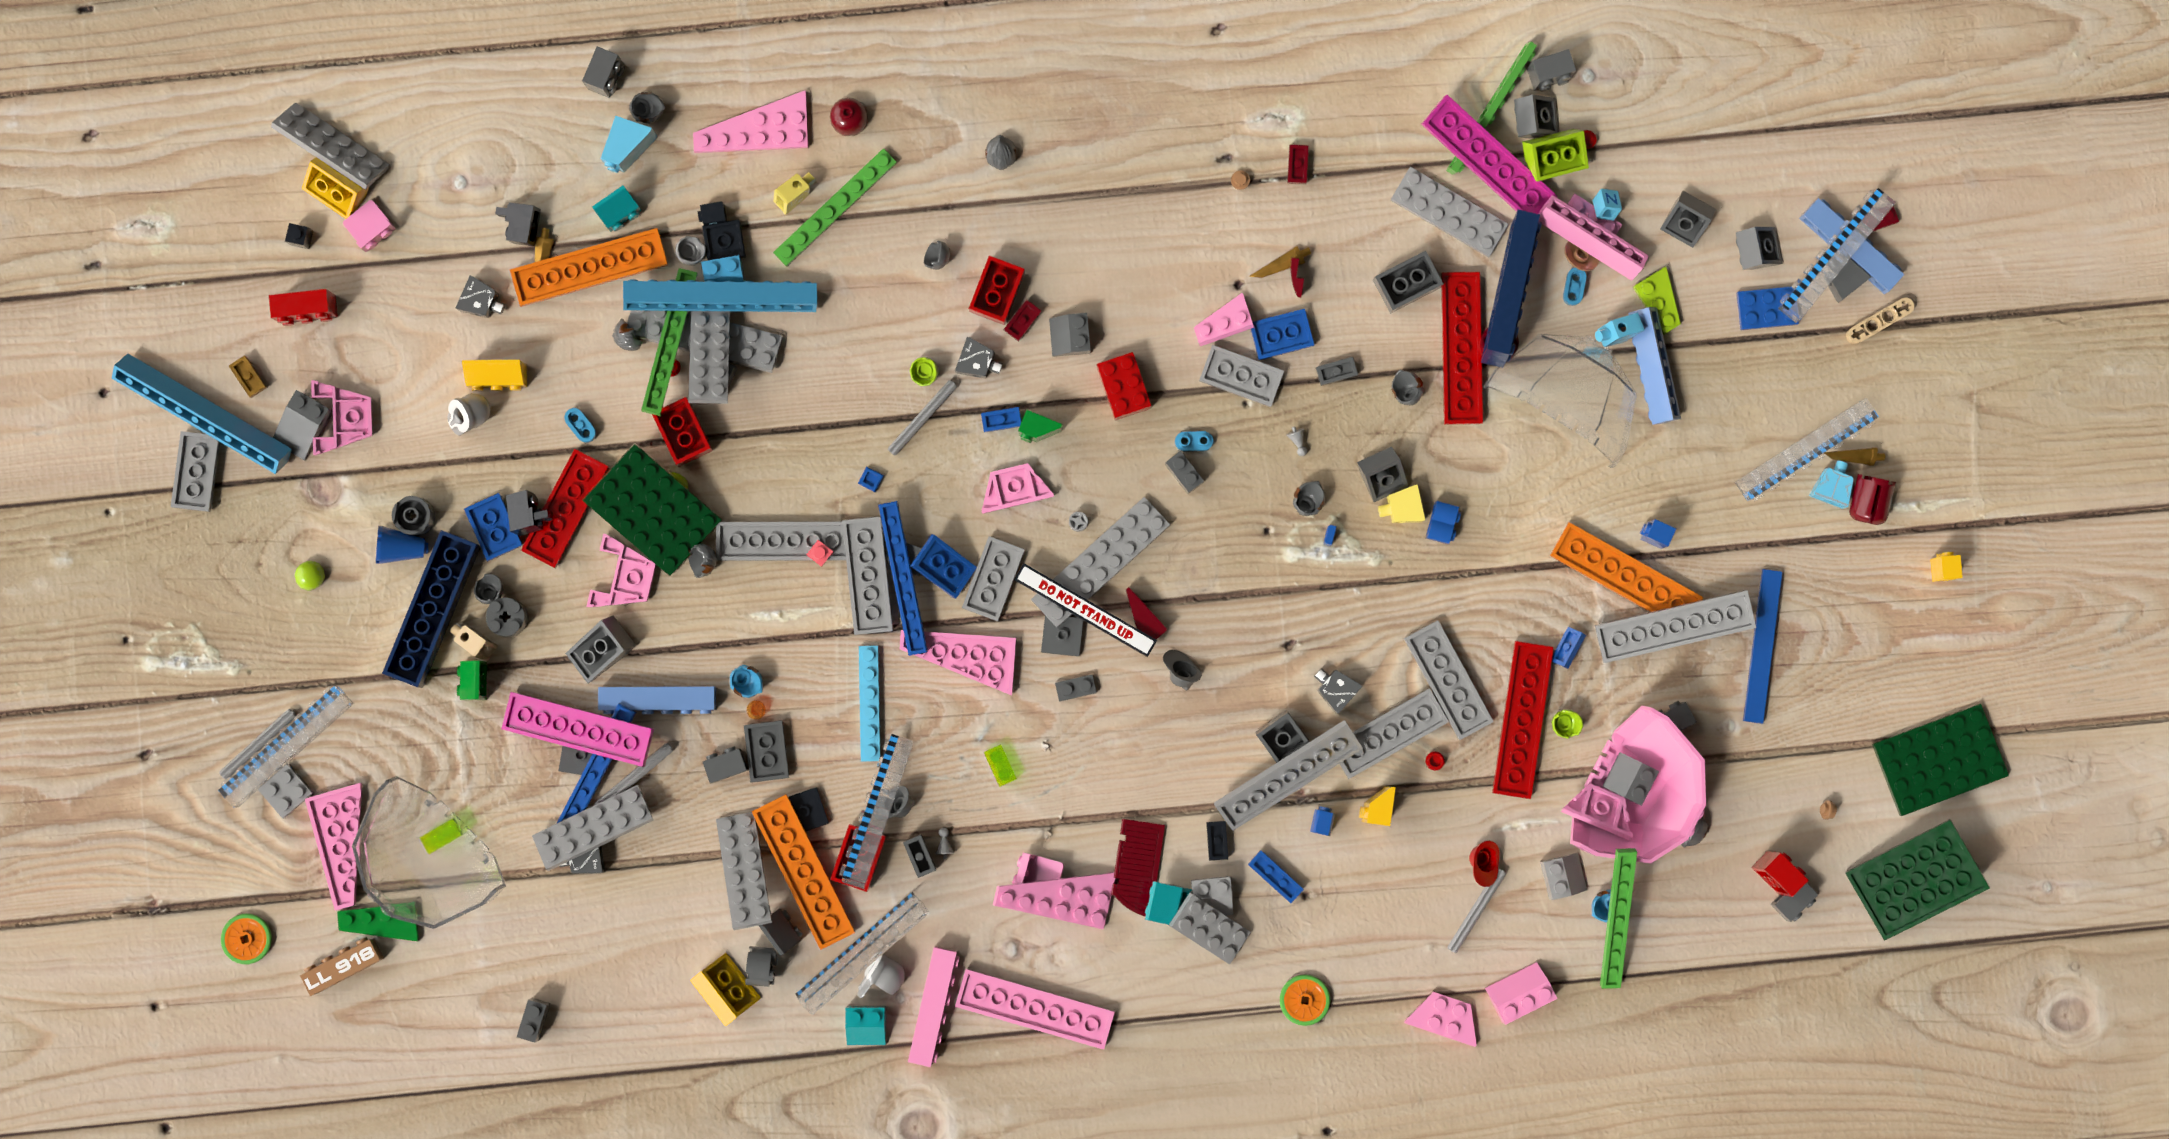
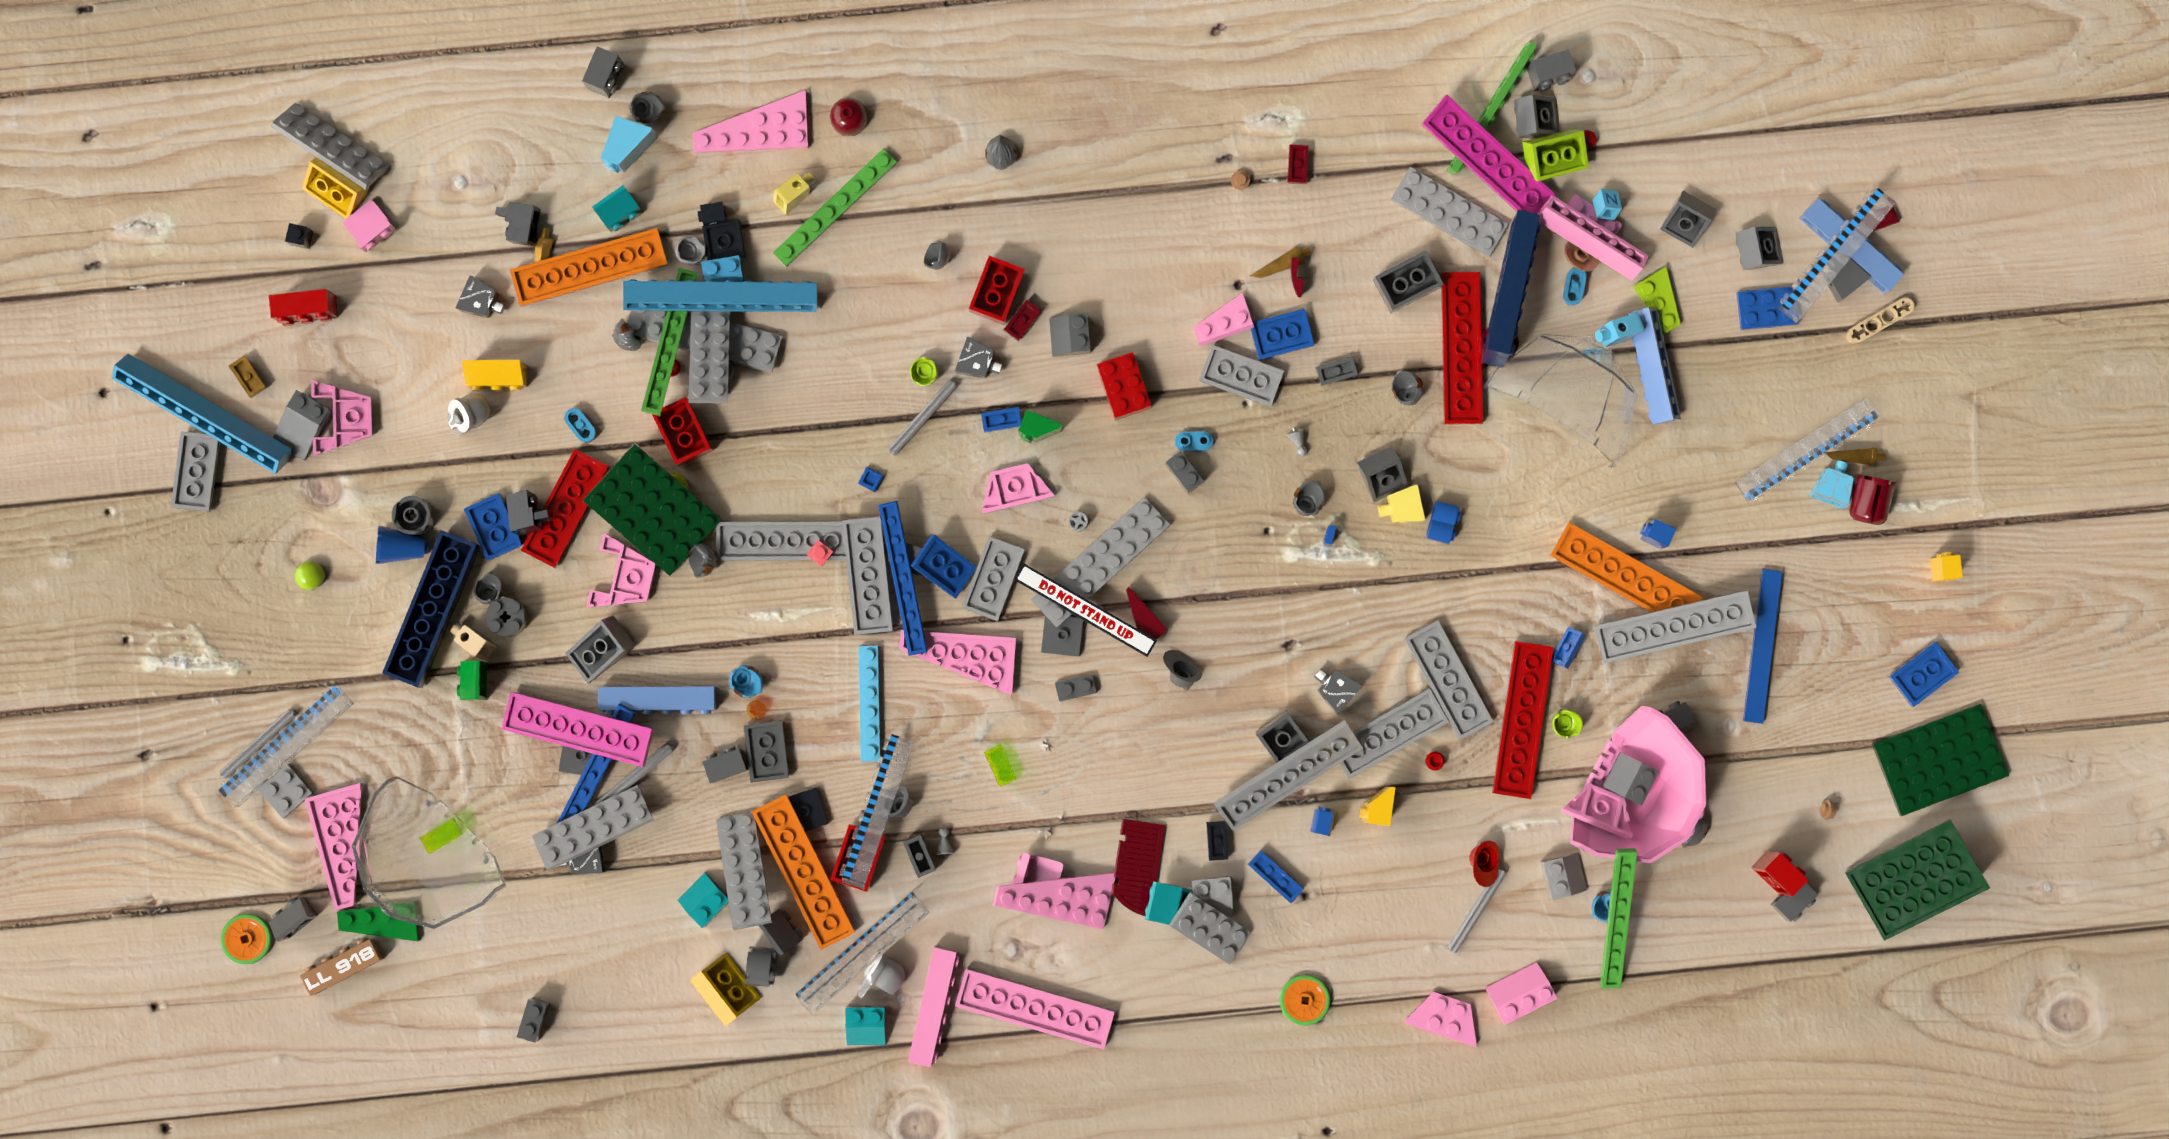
none -> dark grey slope [269,897,318,942]
none -> teal slope [677,872,729,928]
none -> blue plate [1888,642,1959,707]

